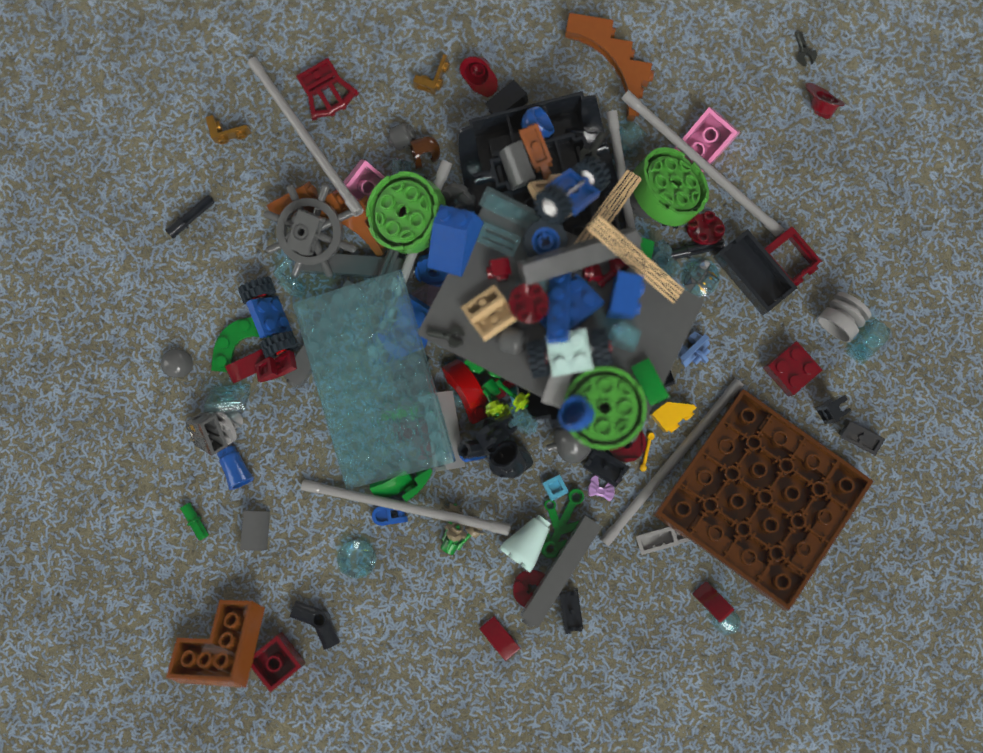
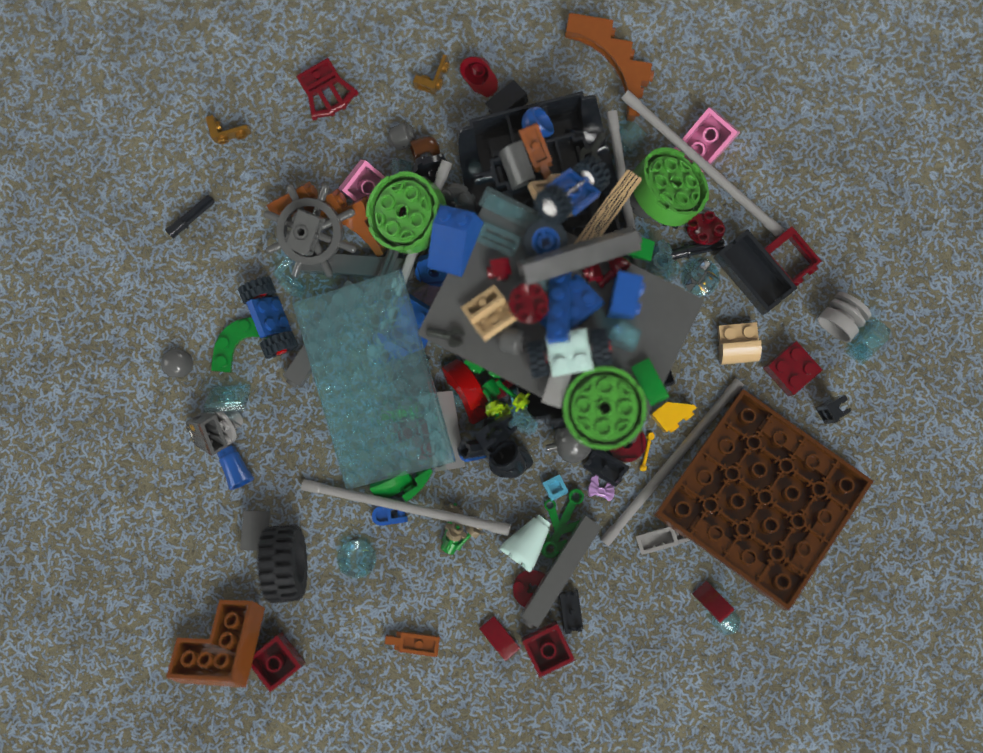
green axle [180,502,209,541] -> none
dark red slope [225,349,266,384] -> none
light grey piece [247,57,364,217] -> none
dark red slope [255,350,297,382] -> none
black piece [290,600,340,650] -> none
blue hat [558,395,594,431] -> none
tan sticker [588,215,684,303] -> none
medium blue hips [678,331,710,368] -> none
pearl dark grey bar [795,31,817,67] -> none
dark red piece [805,83,845,119] -> none
black hinge [838,418,885,456] -> none
none -> black tyre [257,524,308,603]
none -> dark orange hinge [384,631,440,657]
none -> black plate [411,154,447,183]
none -> dark red brick [521,621,575,678]
none -> tan brick [717,322,762,365]

